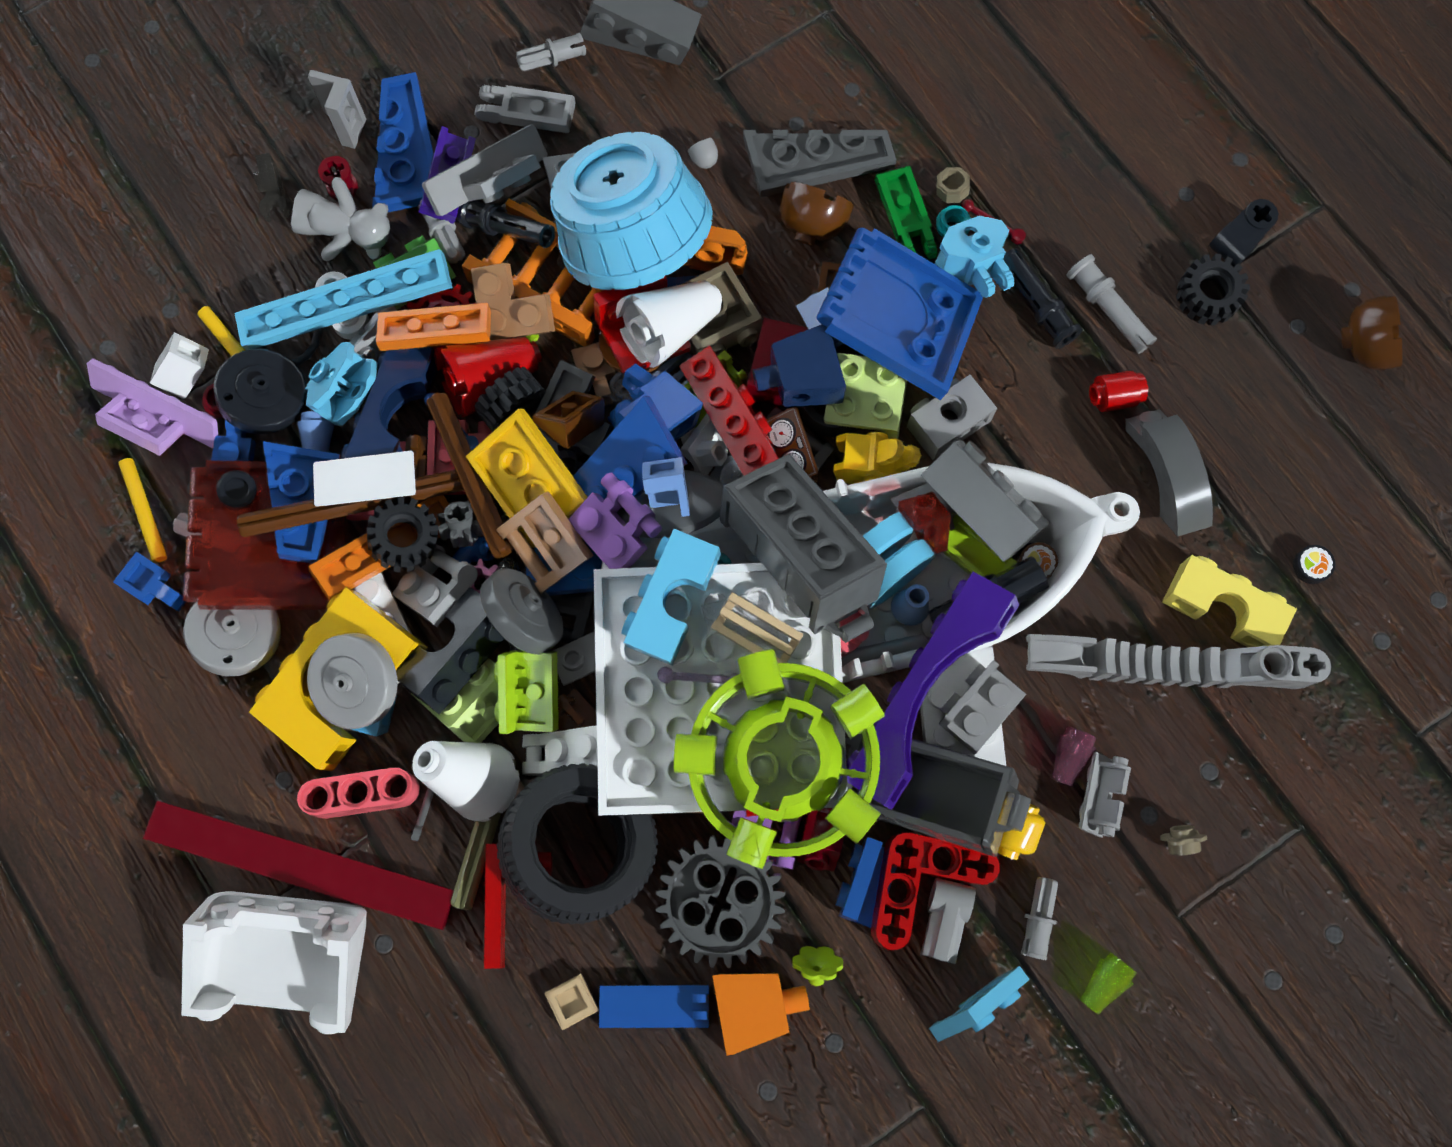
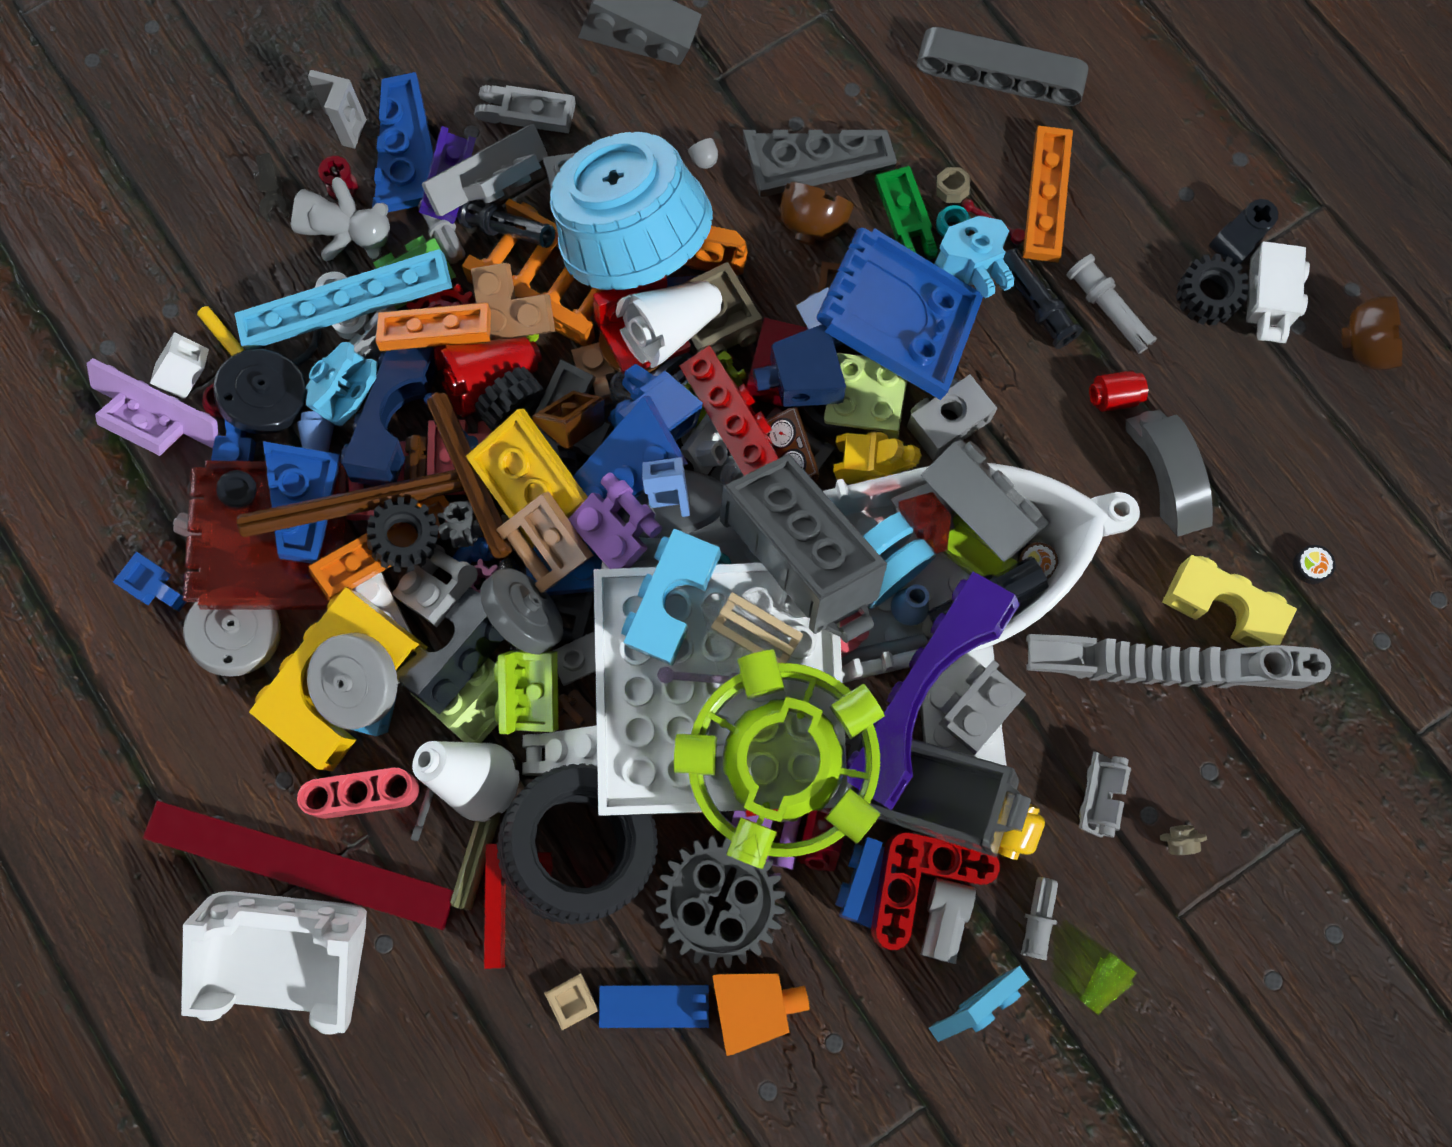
yellow bar [118,458,167,563] -> none
white sticker [313,451,416,507] -> none
light grey axle [516,33,586,72] -> none
lime plant [792,946,844,986] -> none
clear pink cone [1051,726,1097,787] -> none
none -> dark grey beam [917,27,1089,106]
none -> orange plate [1023,125,1073,263]
none -> white brick [1246,241,1310,344]

